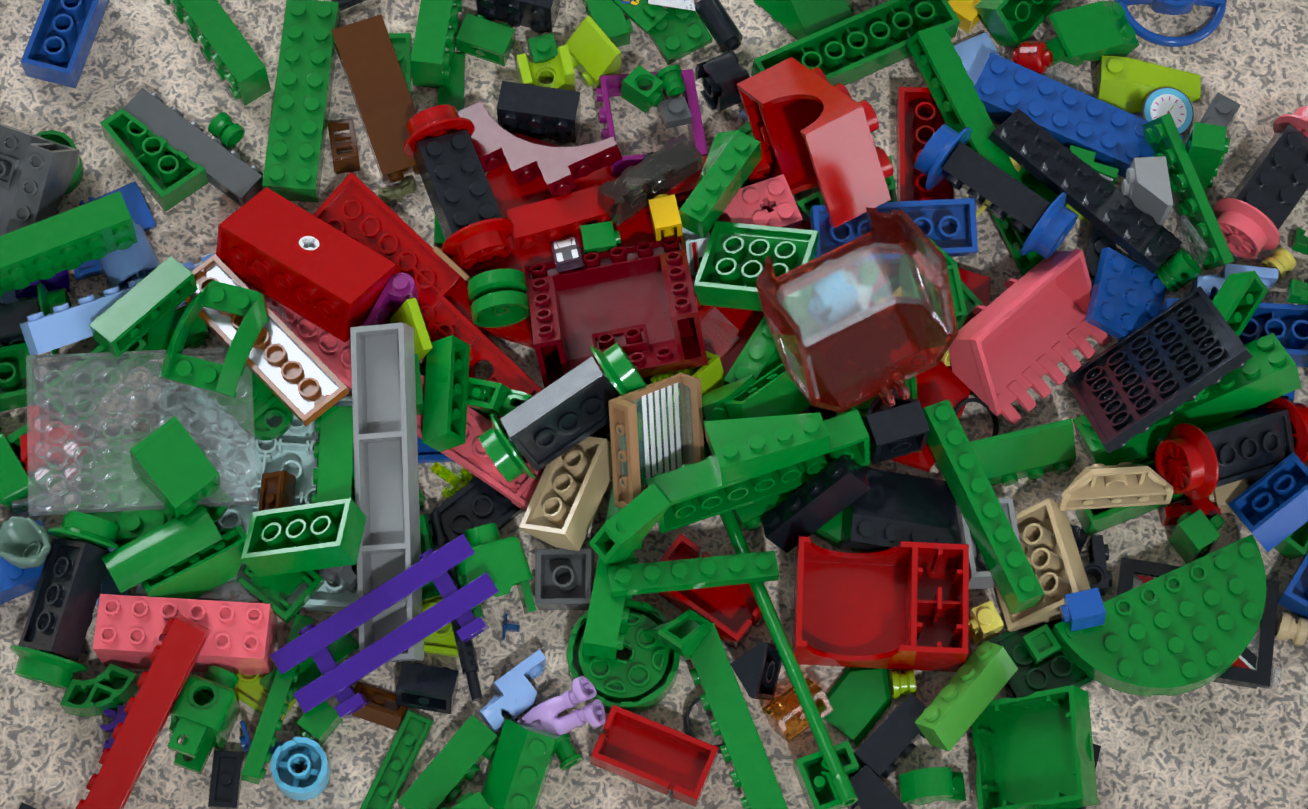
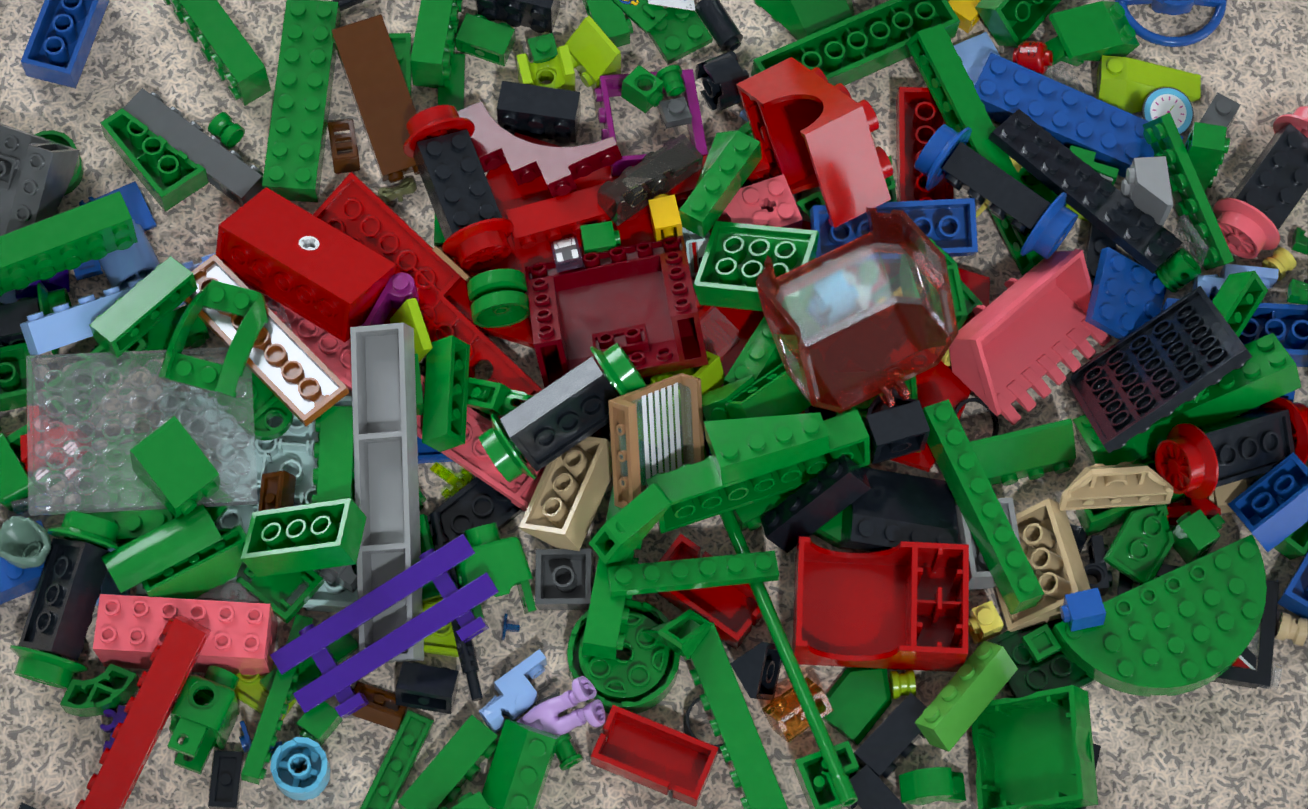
none -> green tile [1103,504,1175,586]

